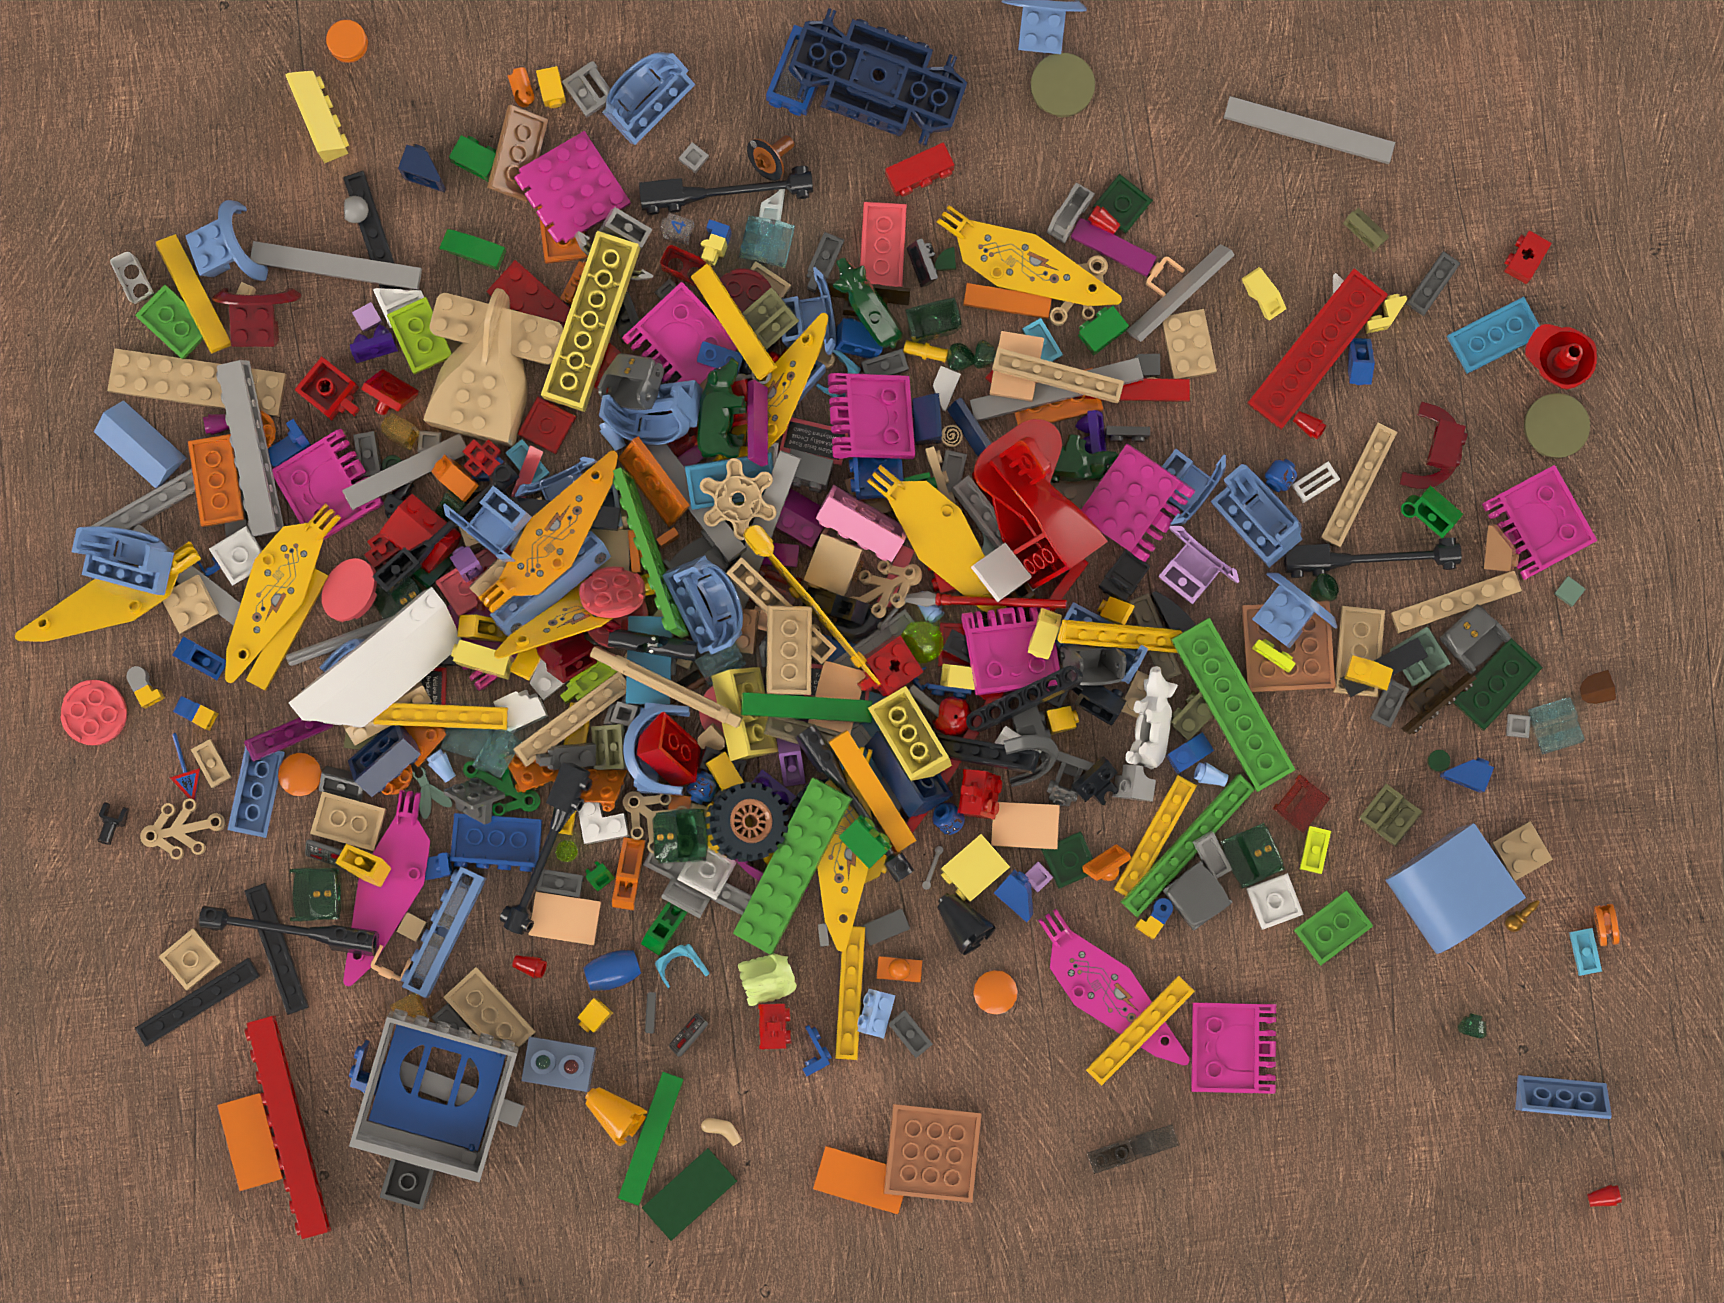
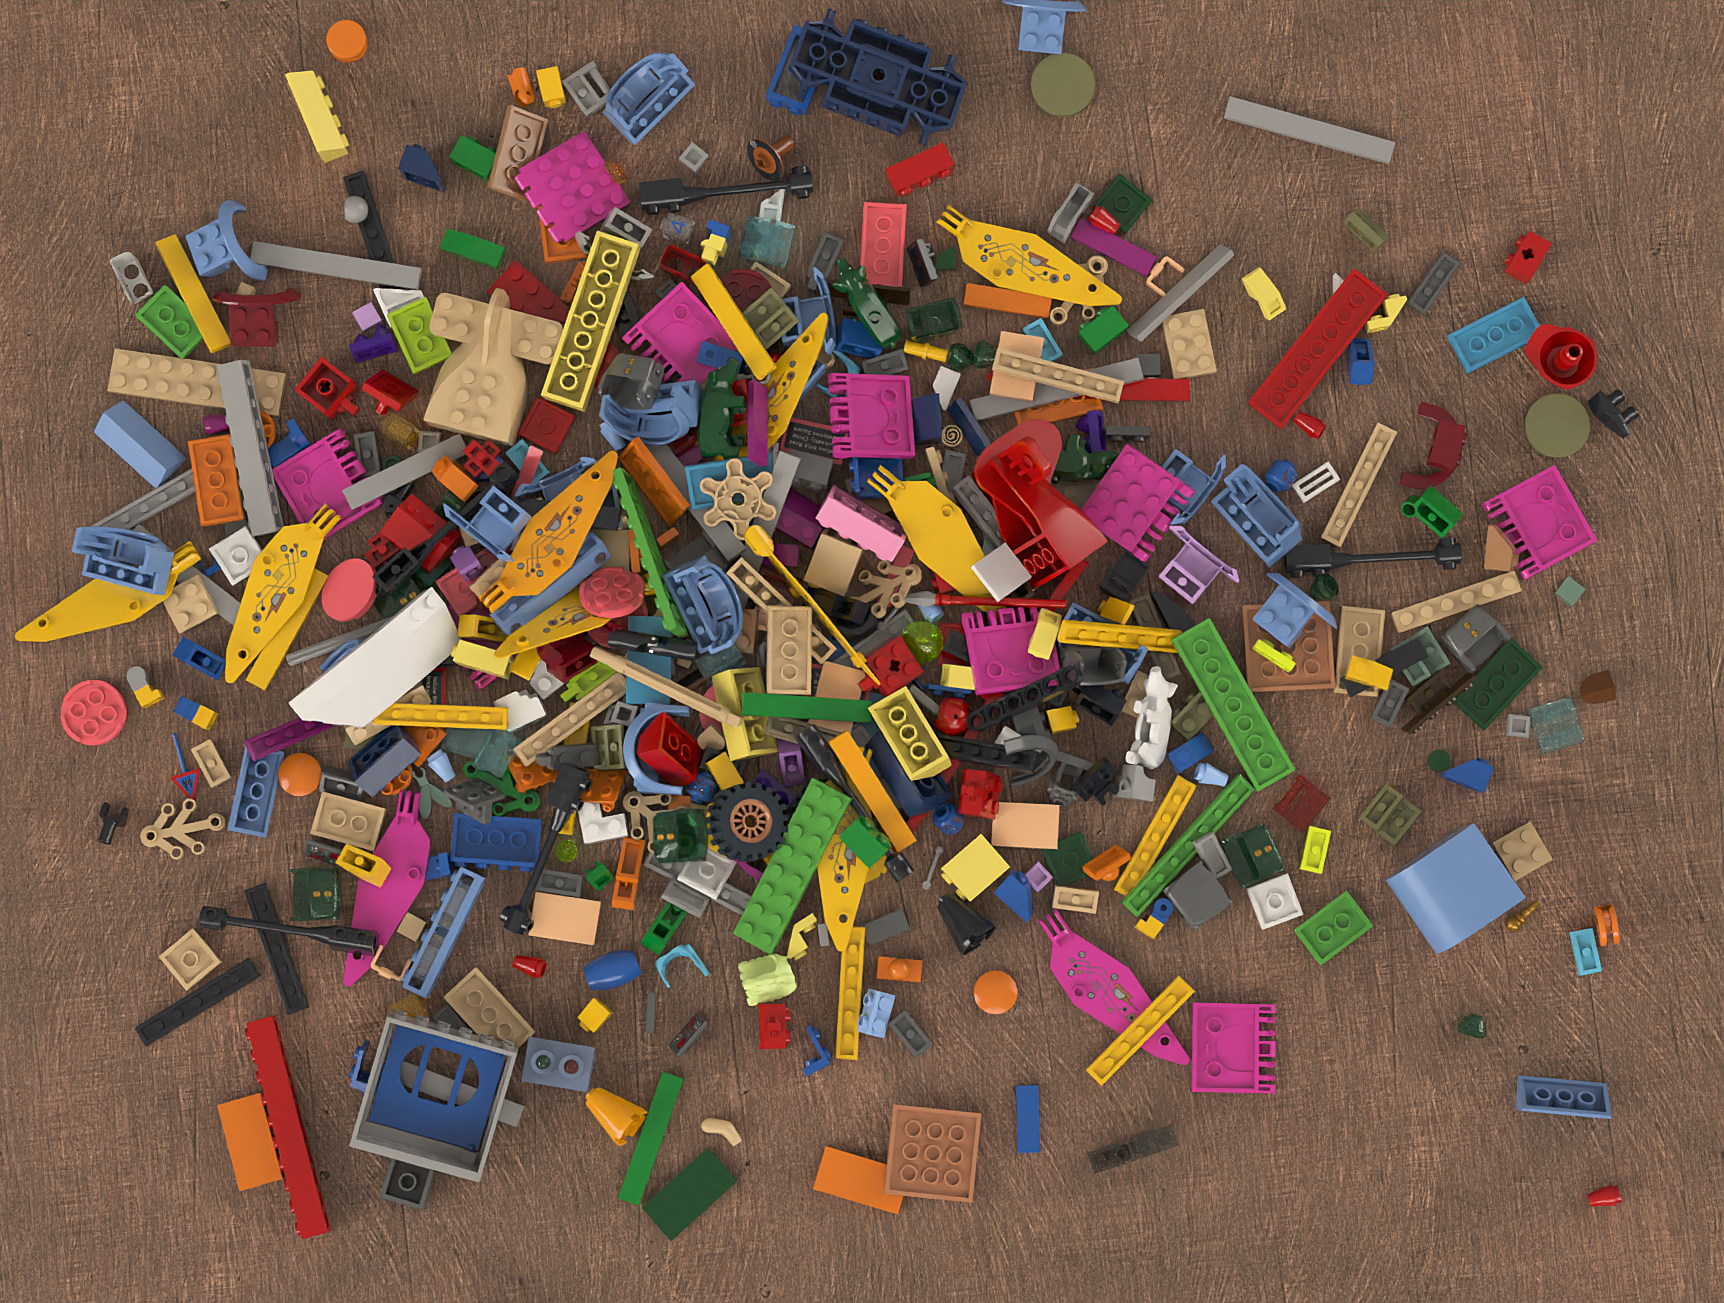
none -> clear orange tile [604,160,628,184]
none -> light yellow slope [787,913,817,960]
none -> blue tile [1016,1085,1040,1153]
none -> tan plate [1052,885,1099,914]
none -> black connector [1588,389,1639,439]

